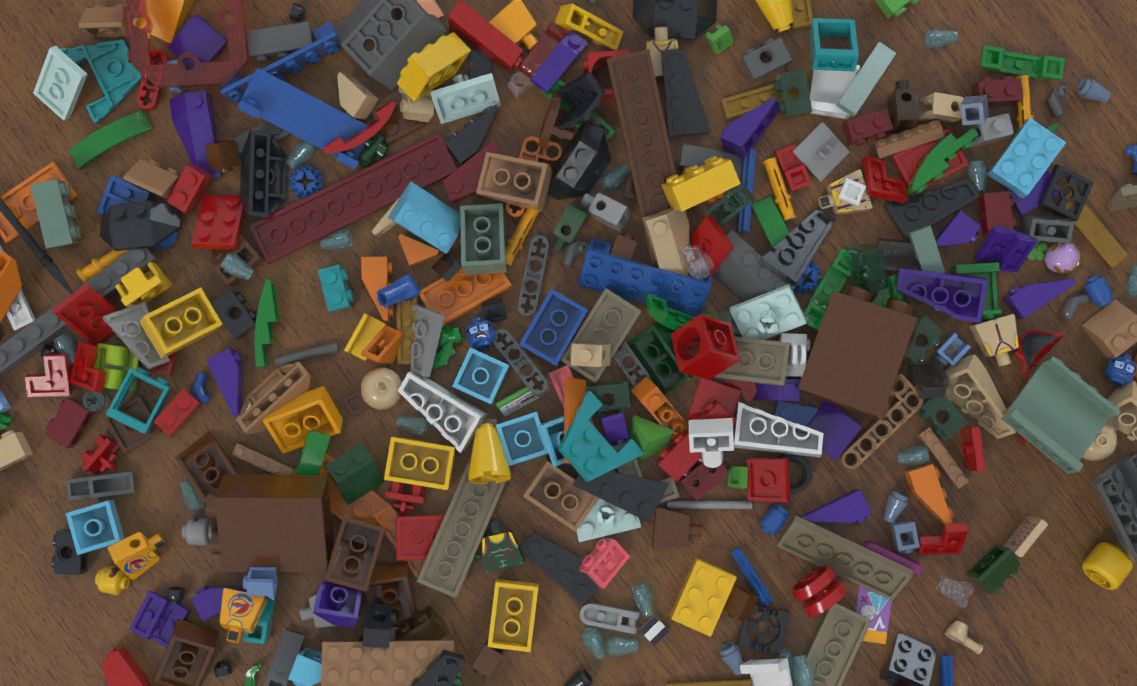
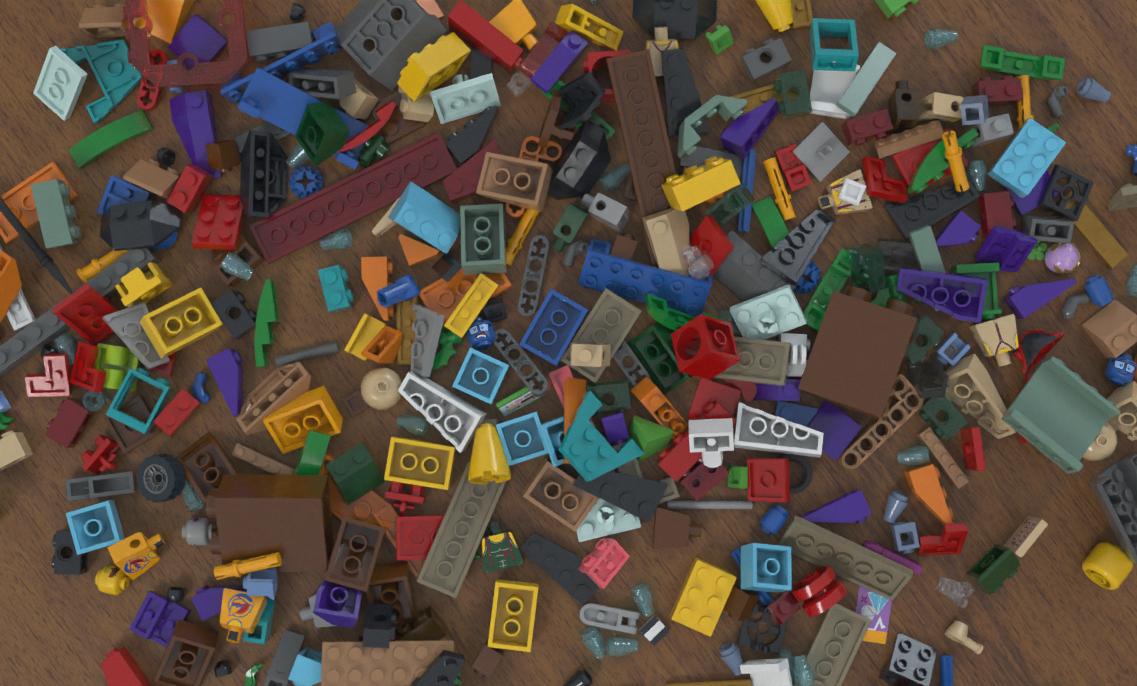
none -> black wheel [136,454,186,502]
none -> black hinge [156,147,176,166]
none -> light orange pin [214,552,282,580]
none -> dark grey brick [288,67,356,99]
none -> dark green slope [295,102,350,166]
none -> yellow plate [444,273,499,338]
none -> sand green slope [677,95,748,158]
none -> medium azure brick [741,543,792,593]
none -> dark red bracket [767,591,801,625]
none -> light orange pin [942,131,970,192]

